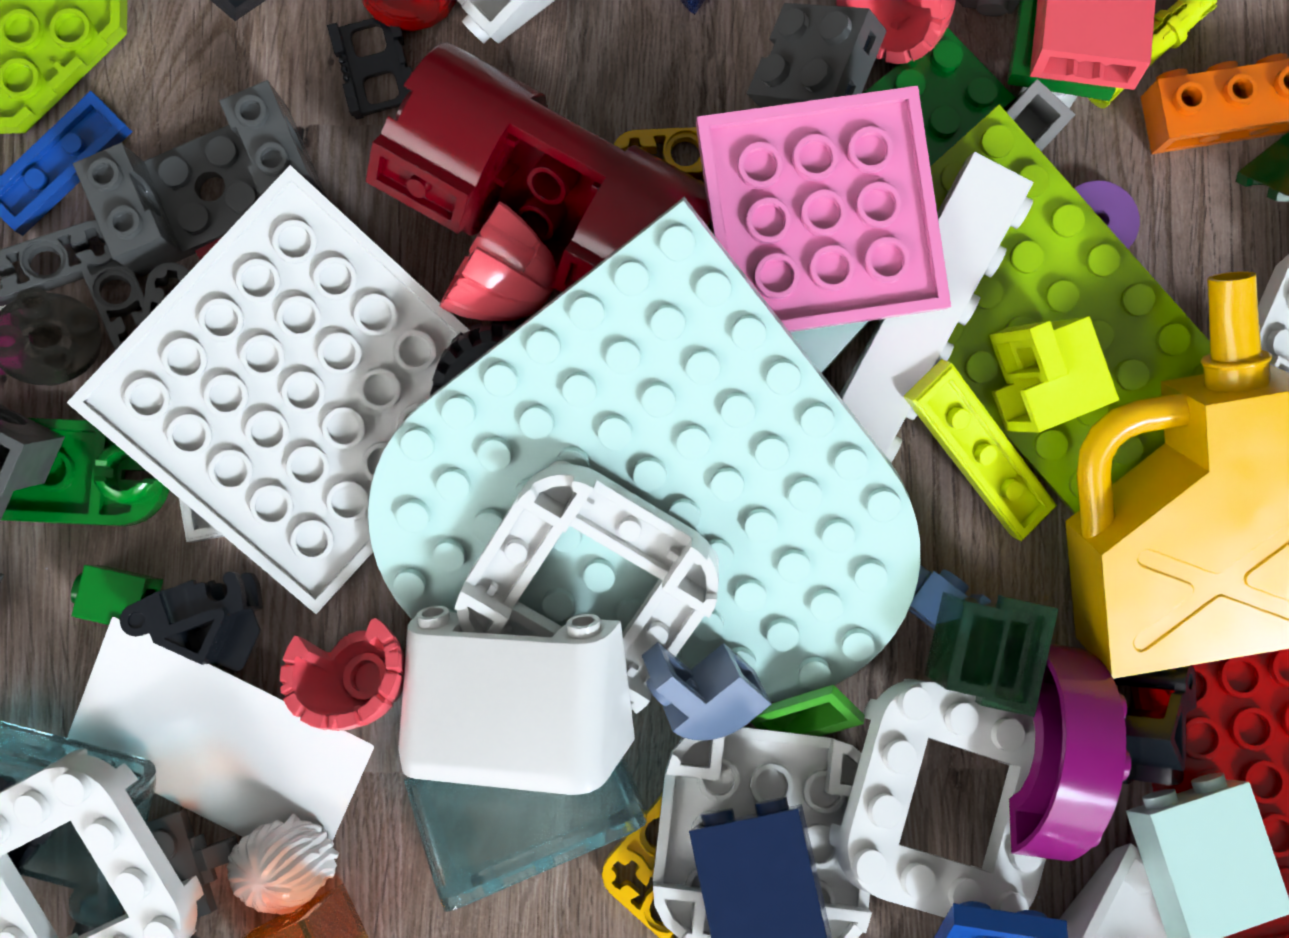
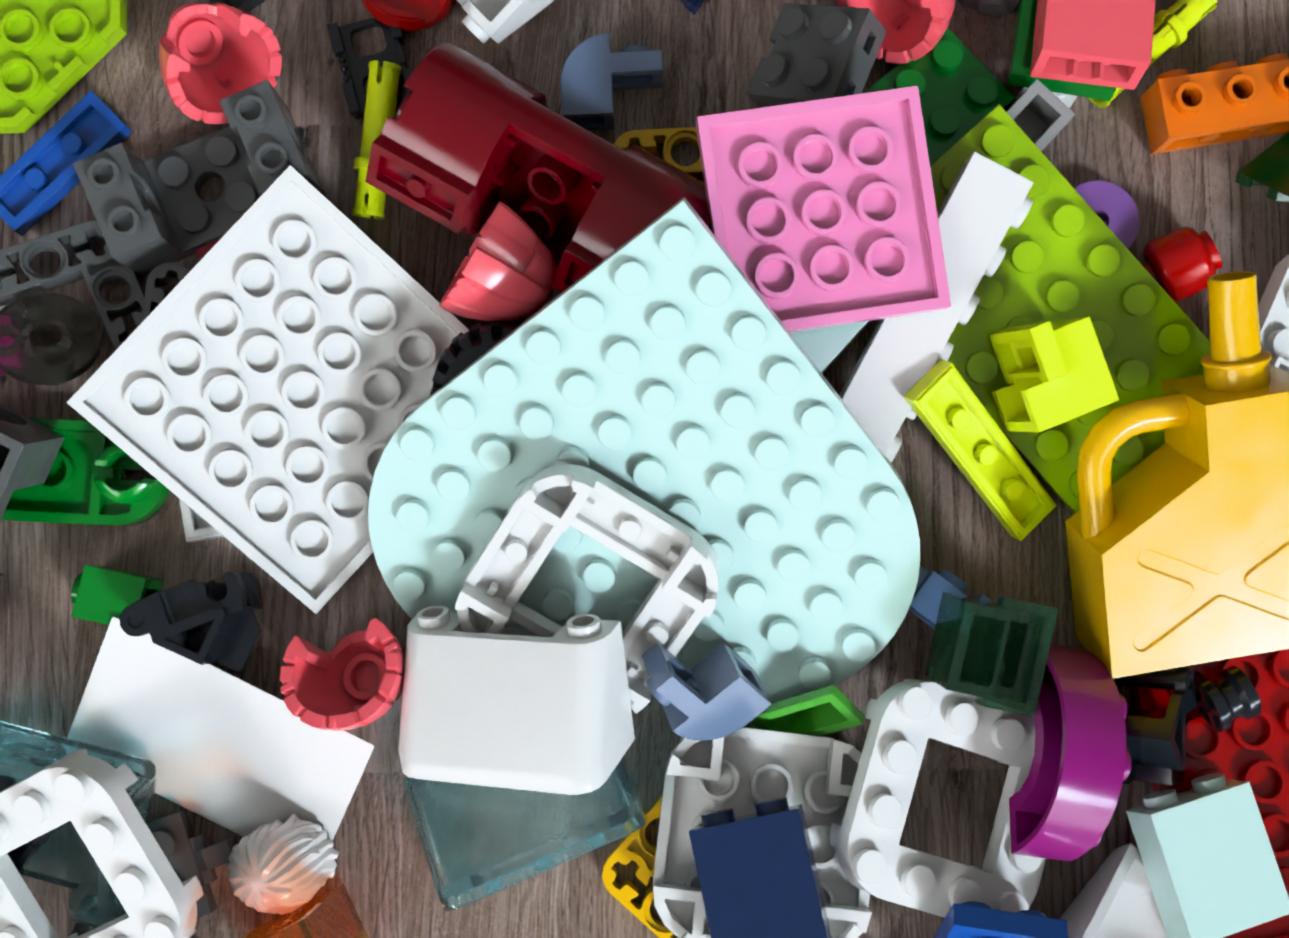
none -> coral hair [159,2,282,124]
none -> neon yellow pin [352,60,402,220]
none -> sand blue brick [560,33,663,131]
none -> red head [1143,226,1223,302]
none -> black wheel [1196,666,1262,732]

